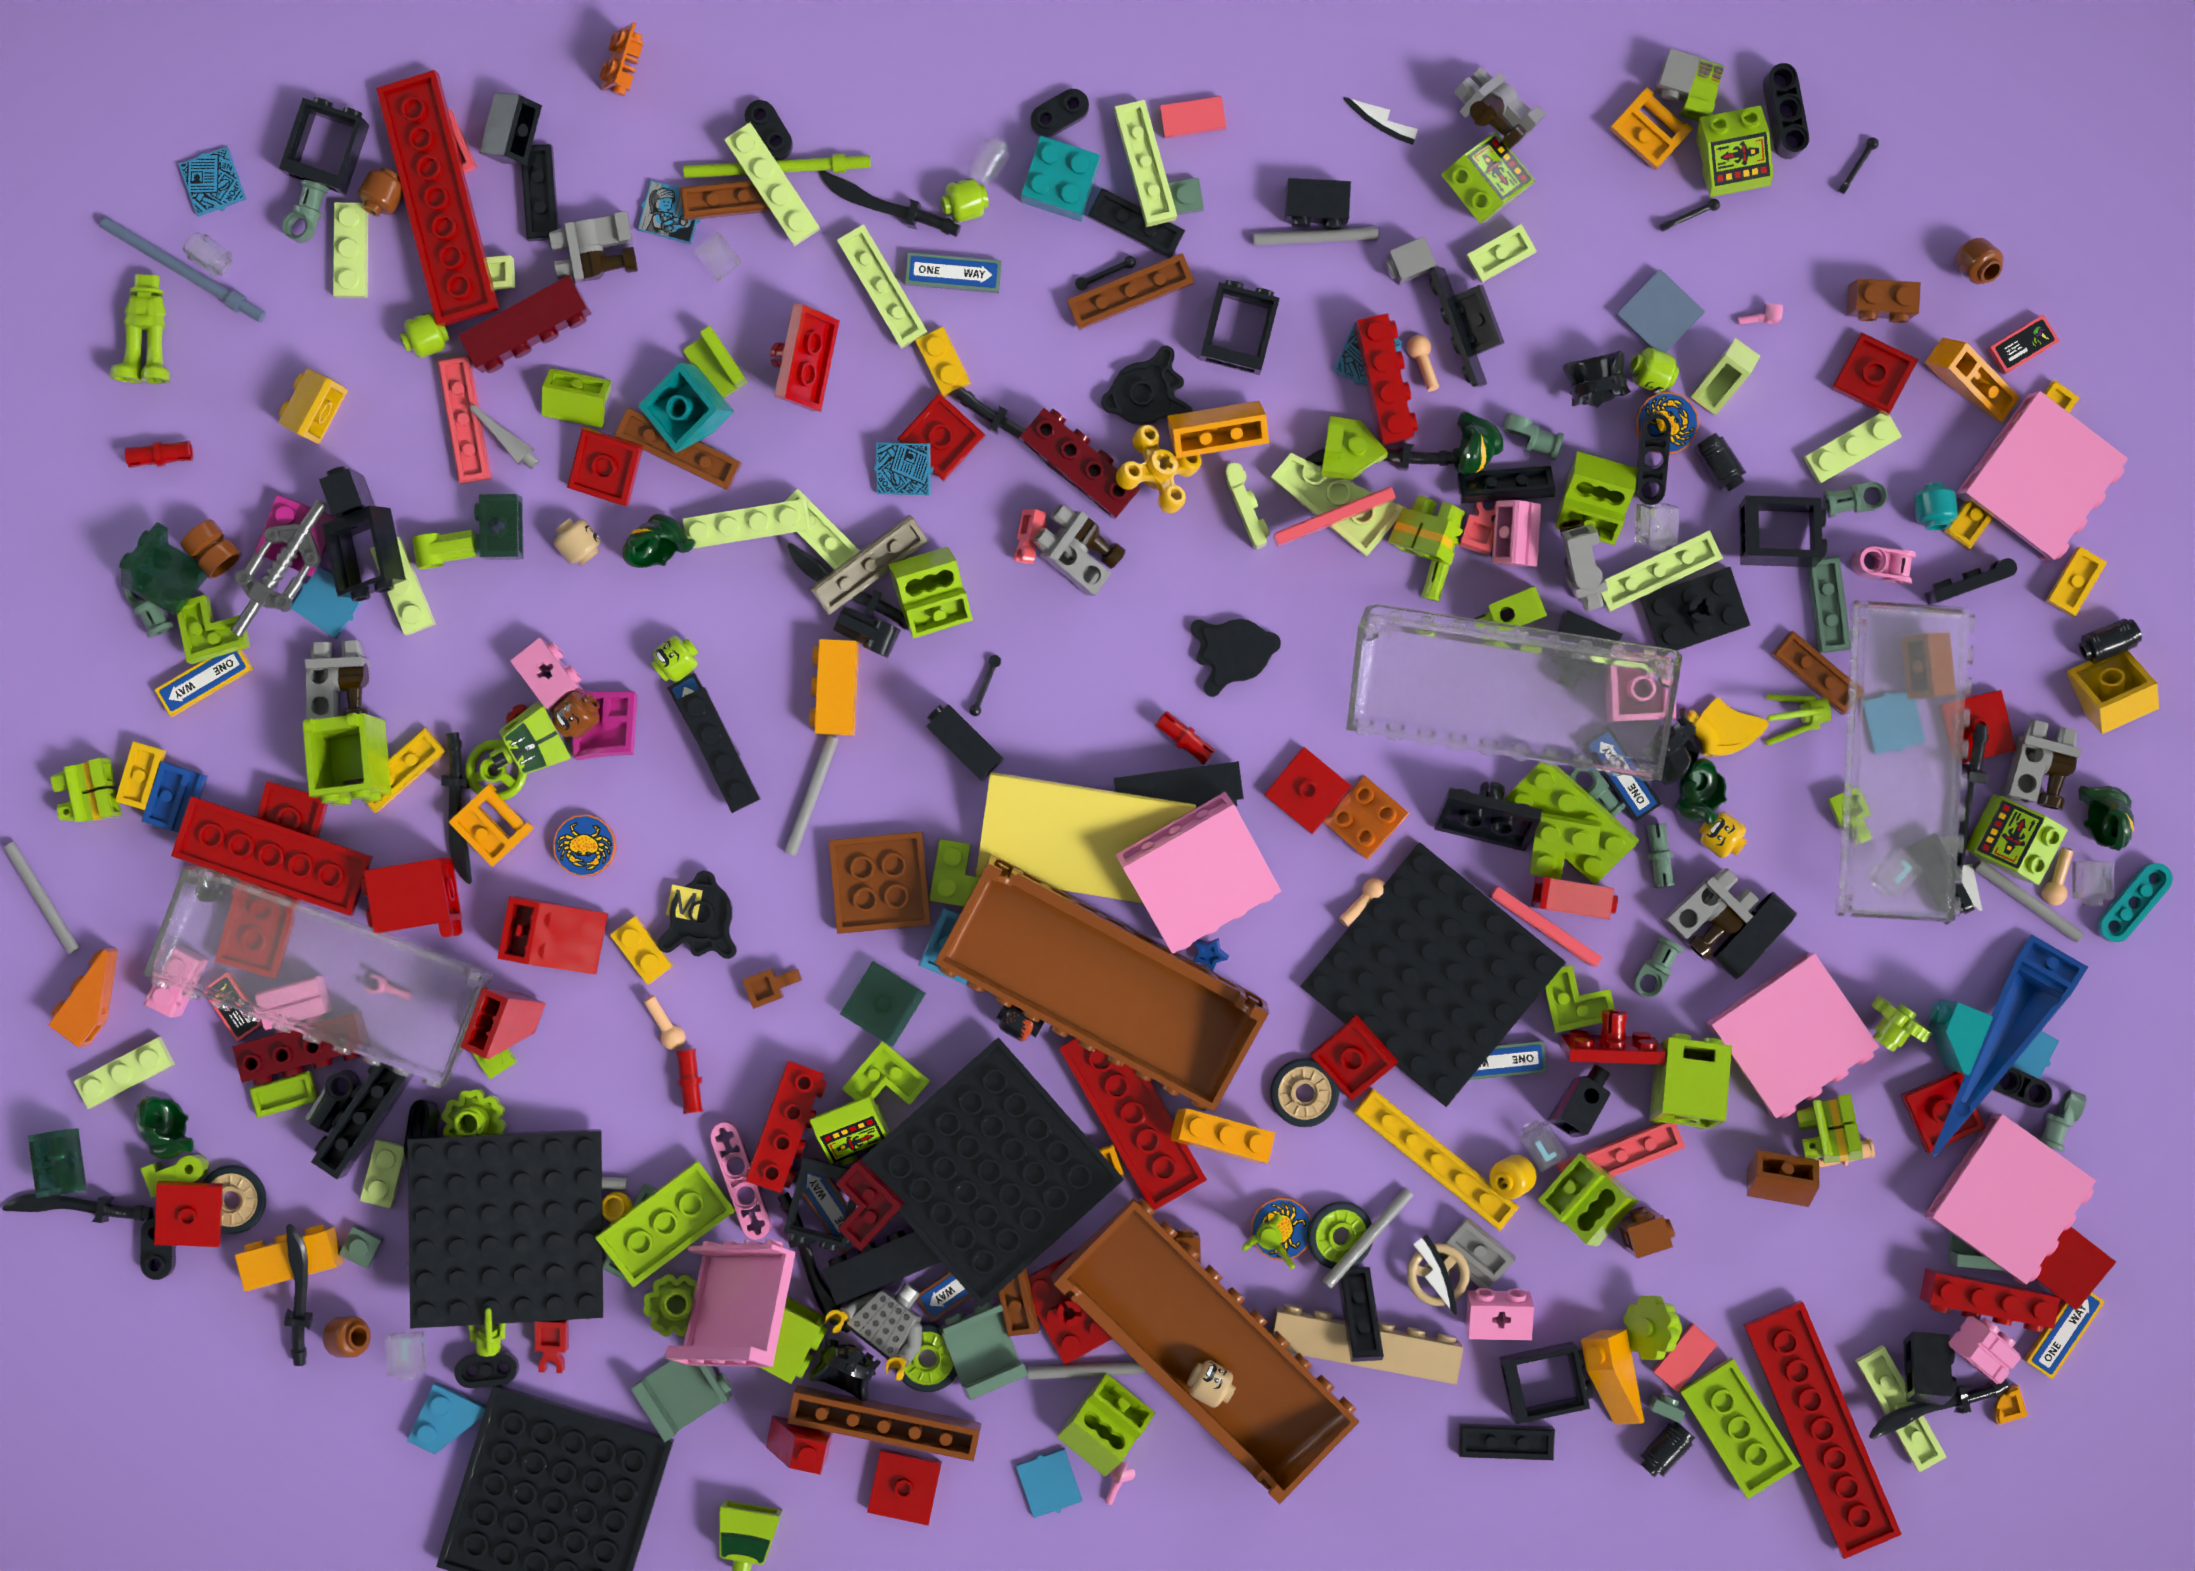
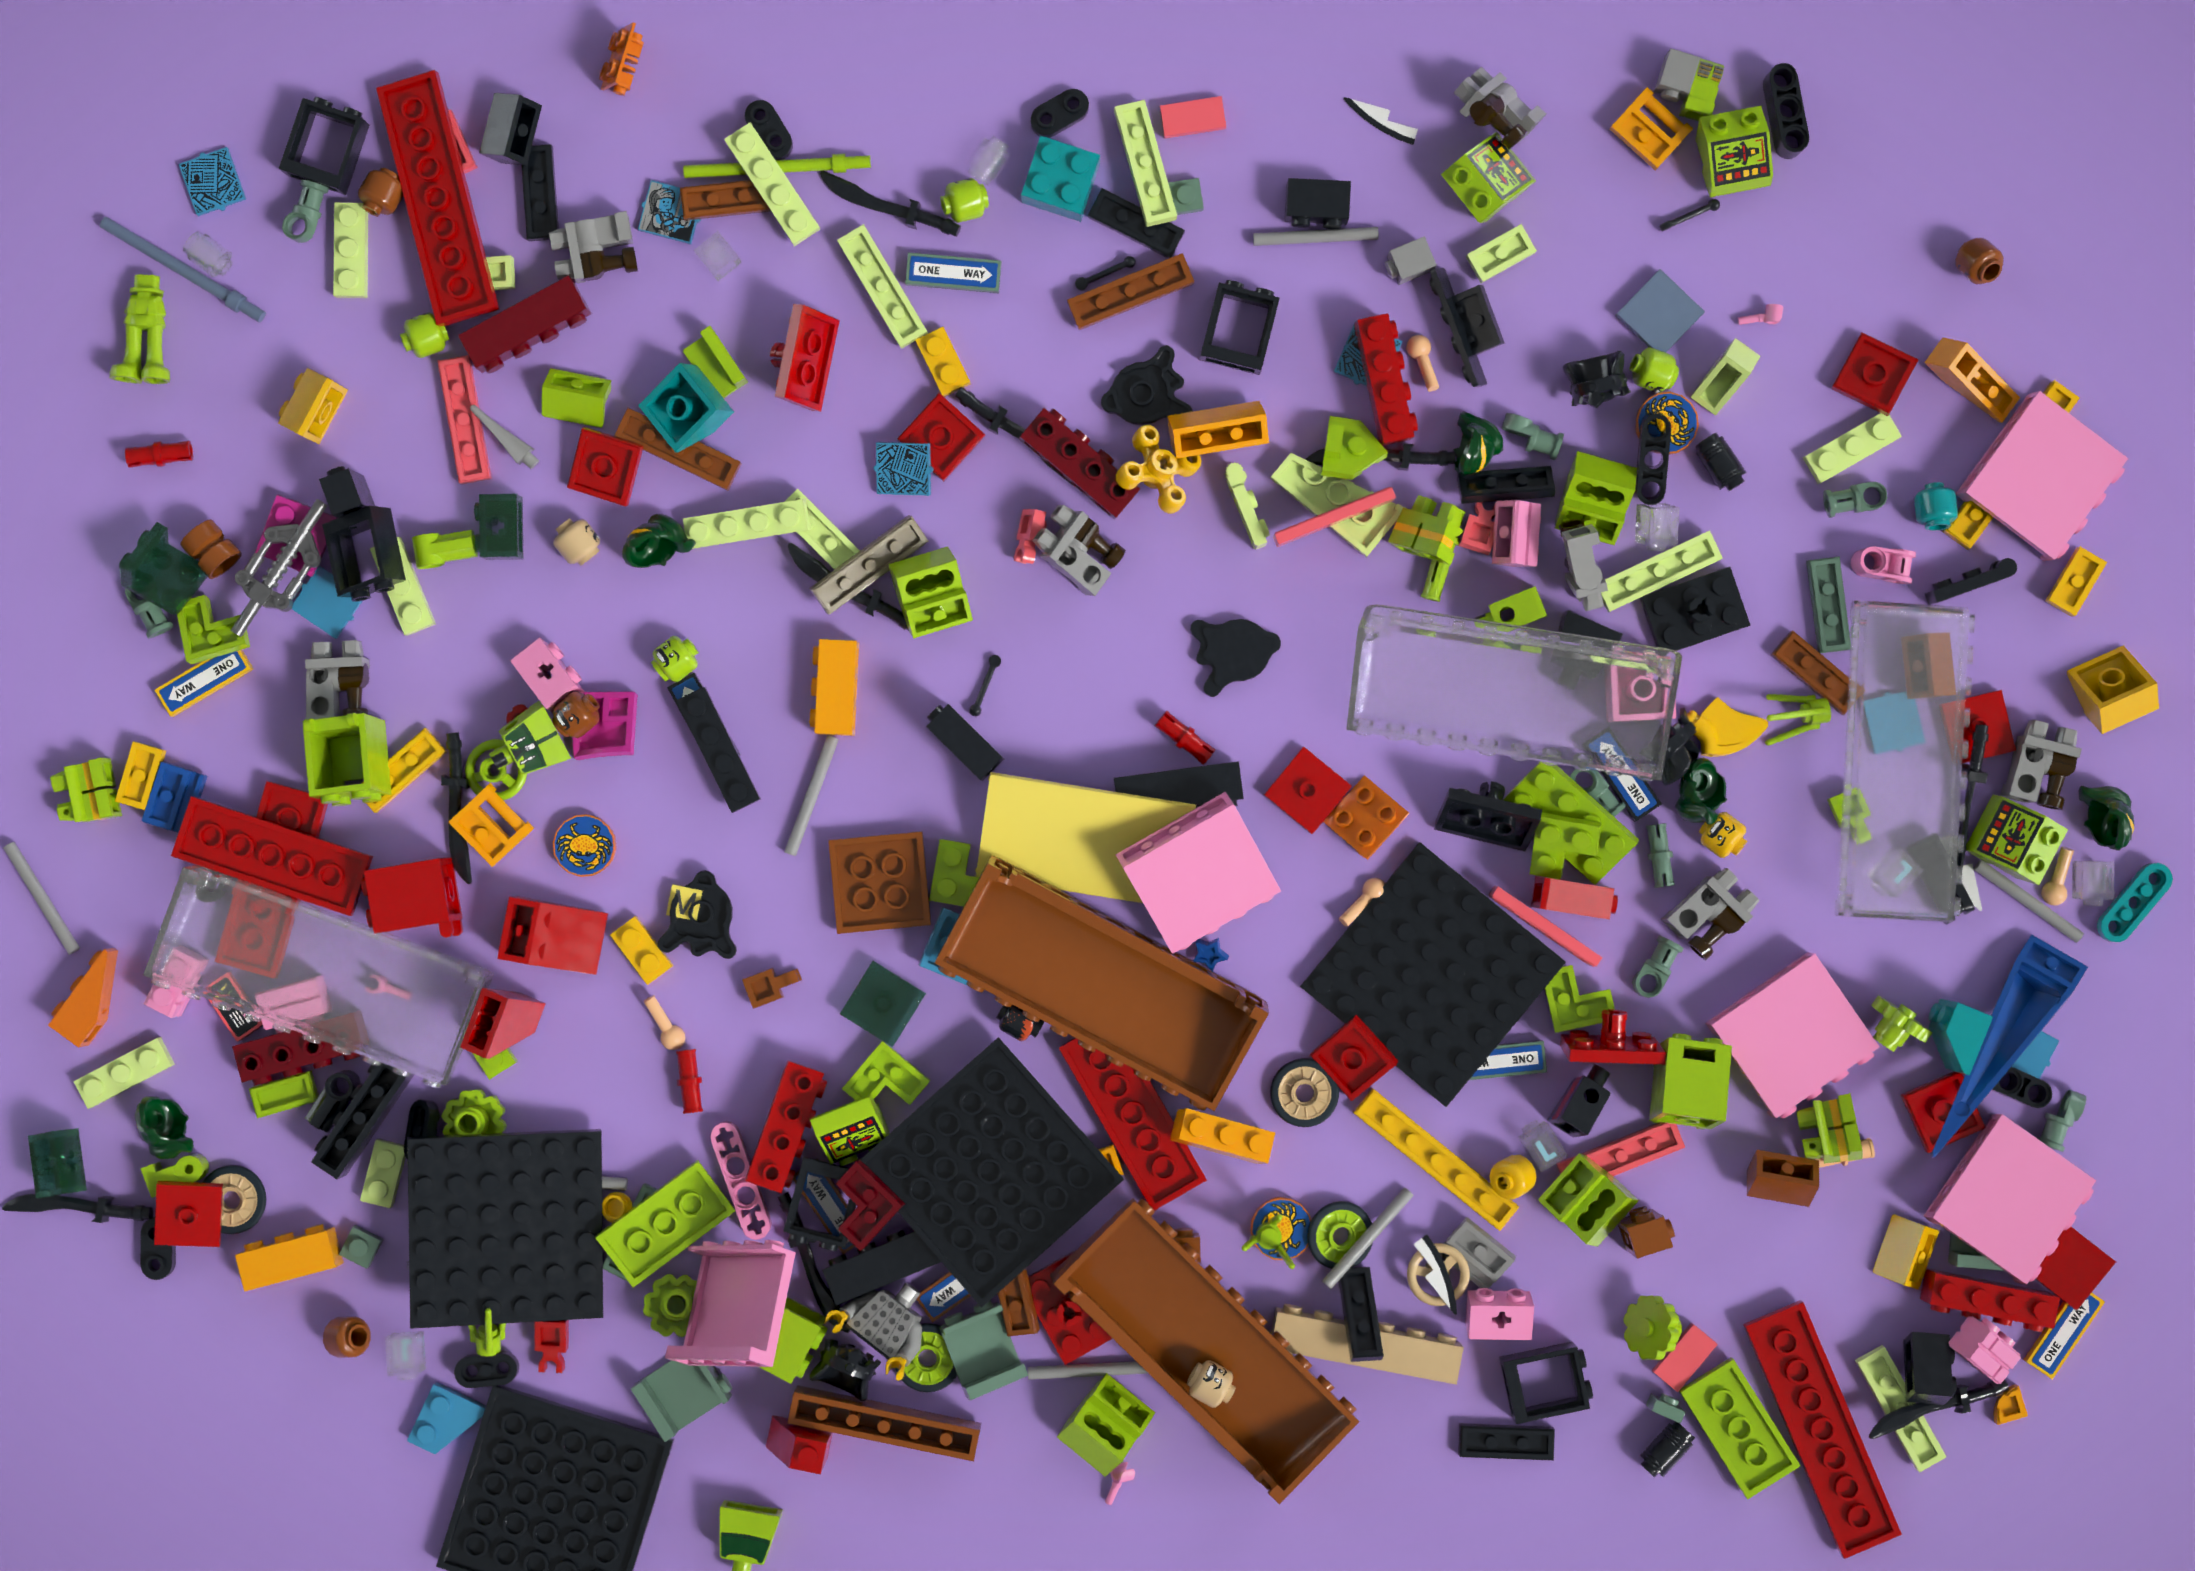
black sword [284,1224,313,1366] -> none
black piece [833,606,901,658] -> none
red plate [867,1449,942,1526] -> none
dark azure piece [1016,1448,1083,1518] -> none
light orange slope [1581,1329,1644,1424] -> none
black beam [1712,891,1797,979] -> none
black window [1739,495,1827,567] -> none
black hinge [1838,137,1879,194] -> none
dark orange brick [1847,279,1921,323] -> none
tile [1987,314,2059,375] -> none
black head [2079,618,2142,664] -> none
none -> yellow panel [1873,1214,1939,1290]

